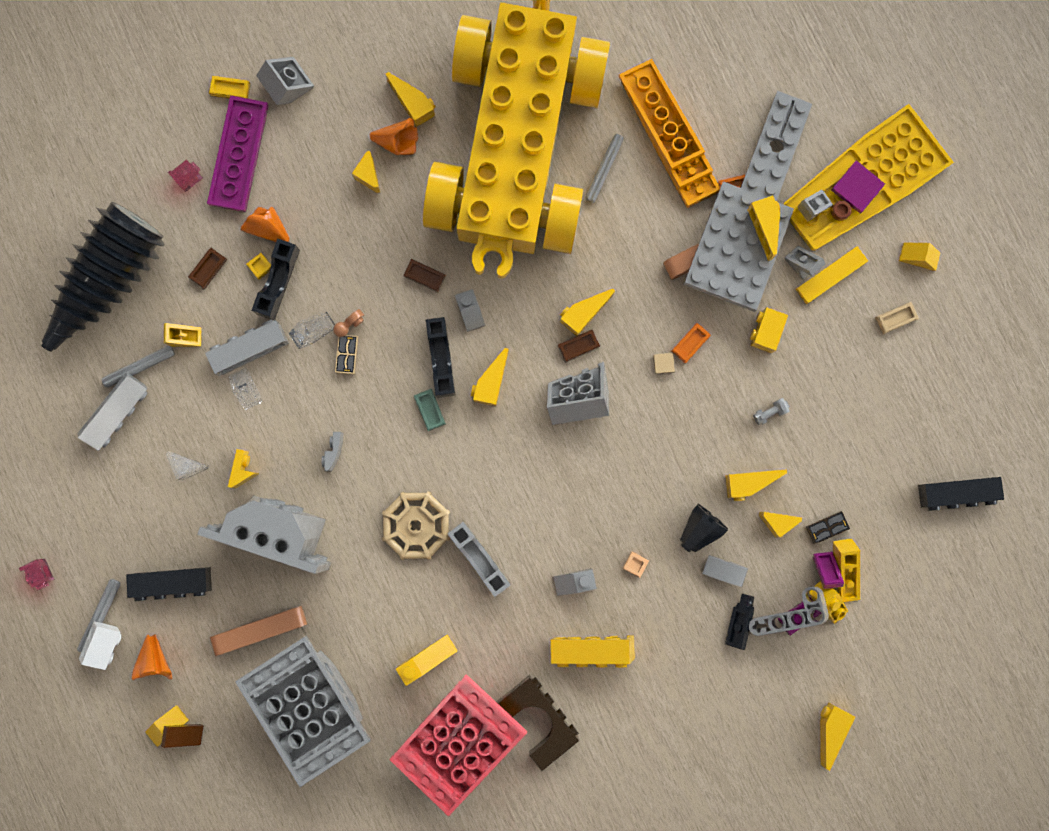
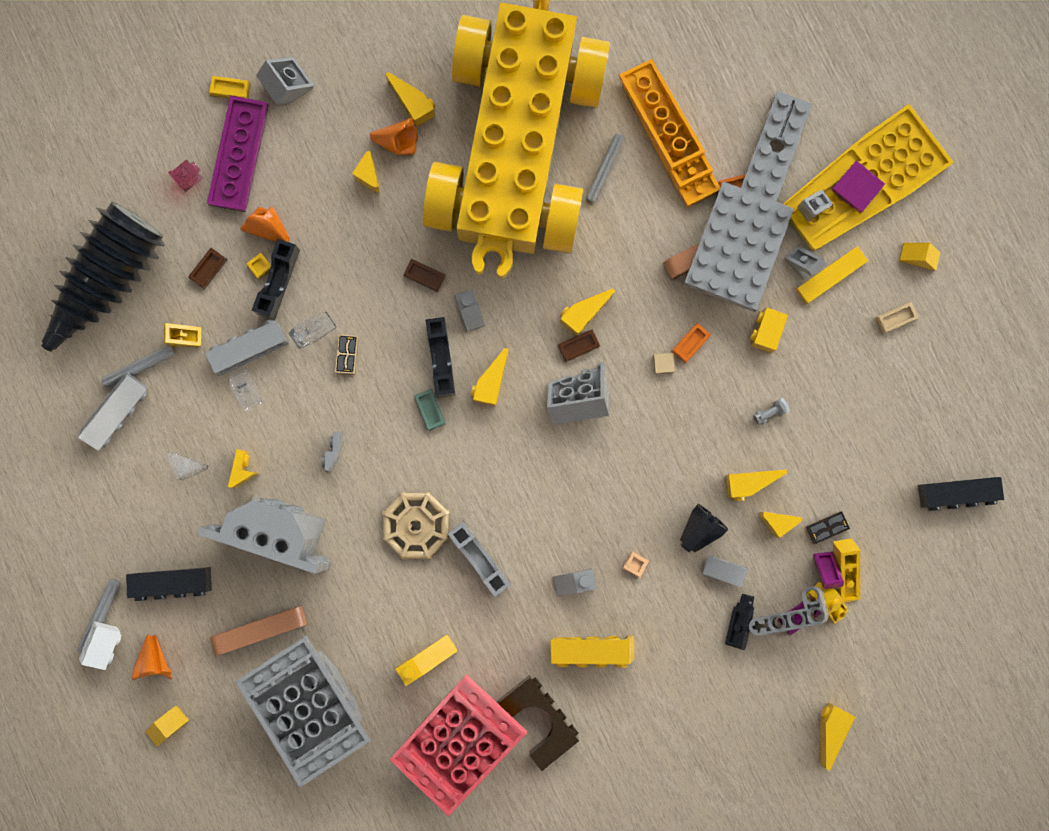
clear pink brick [19,559,55,591] -> none
reddish brown tile [161,724,204,748] -> none
nougat plate [333,309,364,337] -> none
yellow slope [747,196,780,261] -> none
copper tile [831,201,851,221] -> none

